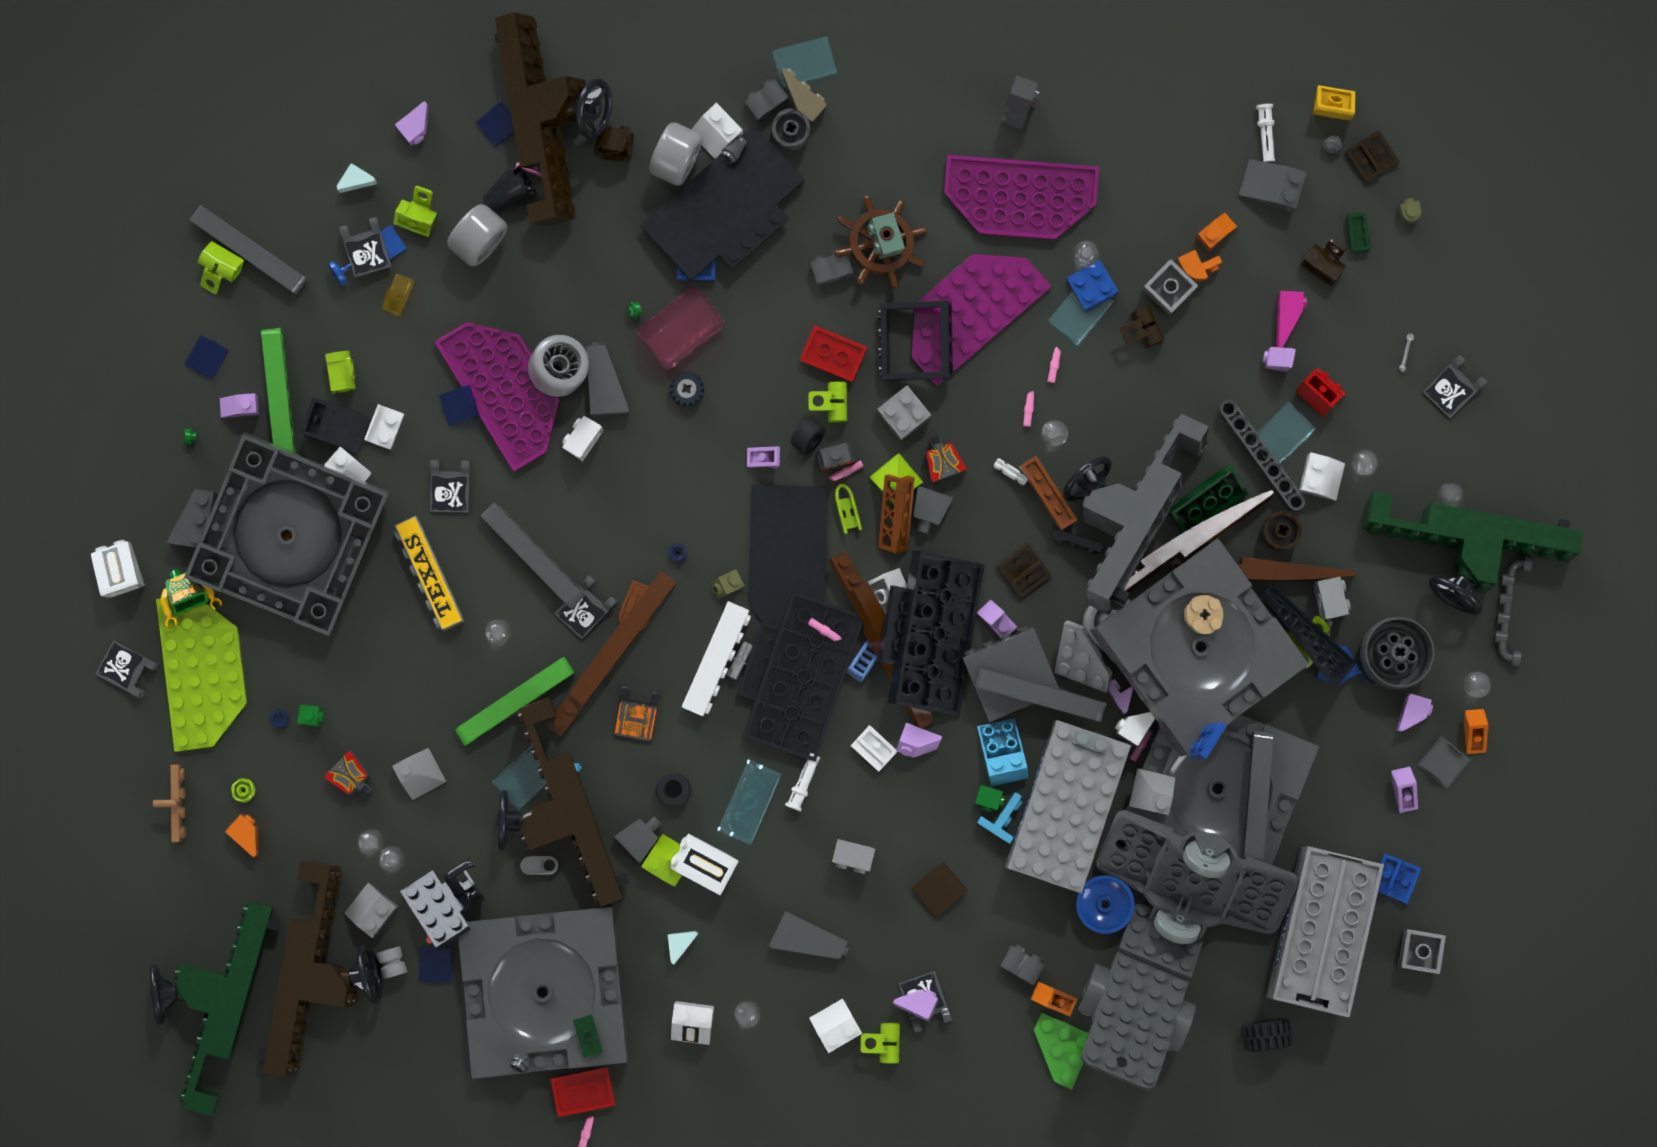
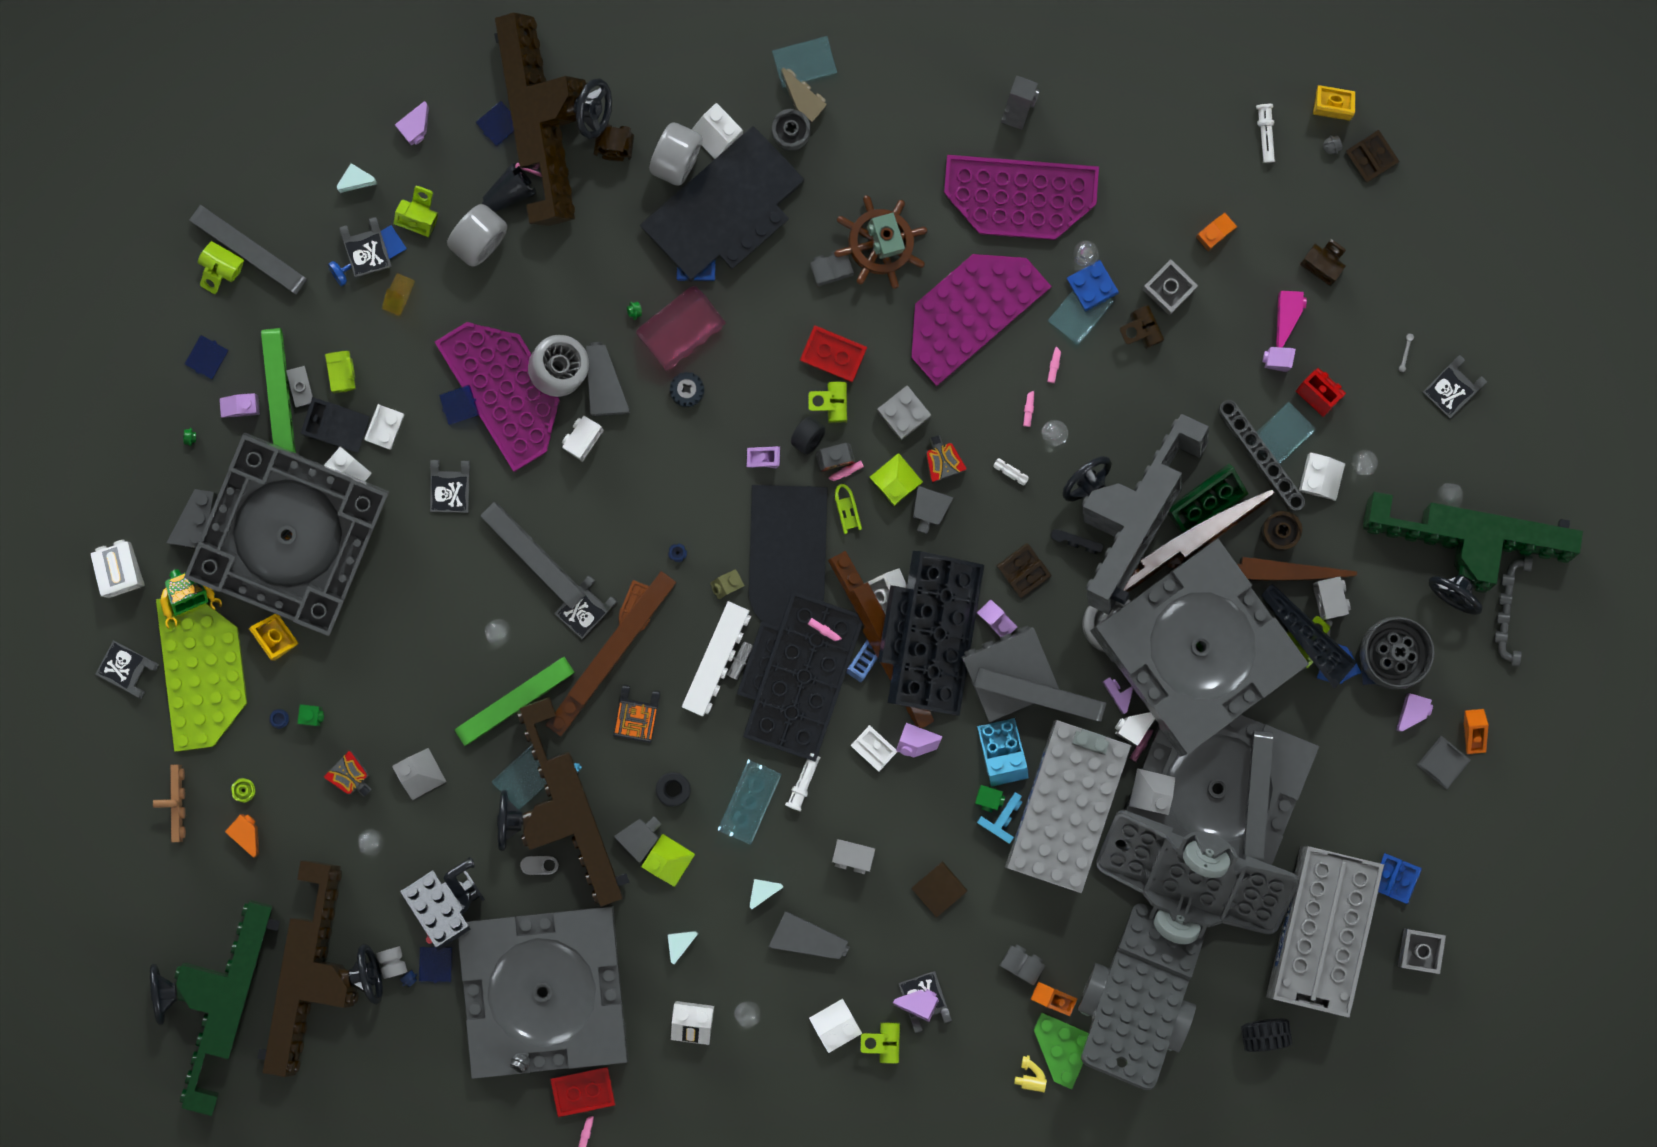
light grey slope [344,883,399,938] -> none
clear piece [379,846,406,873] -> none
brick [394,516,465,631] -> none
dark green plate [573,1014,603,1058] -> none
white slope [670,834,739,895] -> none
dark grey cone [720,136,747,164] -> none
dark grey brick [745,79,789,122] -> none
black window [878,300,953,382] -> none
dark orange fence [878,474,915,554] -> none
dark orange fence [1019,456,1077,531] -> none
light grey plate [1054,620,1113,692] -> none
blue dish [1076,875,1134,934] -> none
orange brick [1176,250,1222,282] -> none
tan plate [1184,595,1223,634] -> none
blue plate [1189,721,1226,760] -> none
dark grey slope [1238,159,1307,212] -> none
dark green plate [1346,212,1371,253] -> none
lavender slope [1391,767,1418,813] -> none
olive plate [1398,198,1421,224] -> none
clear piece [1464,671,1491,698] -> none
none -> yellow slope [249,614,299,661]
none -> light grey plate [286,366,313,408]
none -> dark blue plate [400,970,417,987]
none -> light aqua slope [750,879,783,909]
none -> light yellow plant [1014,1055,1047,1093]

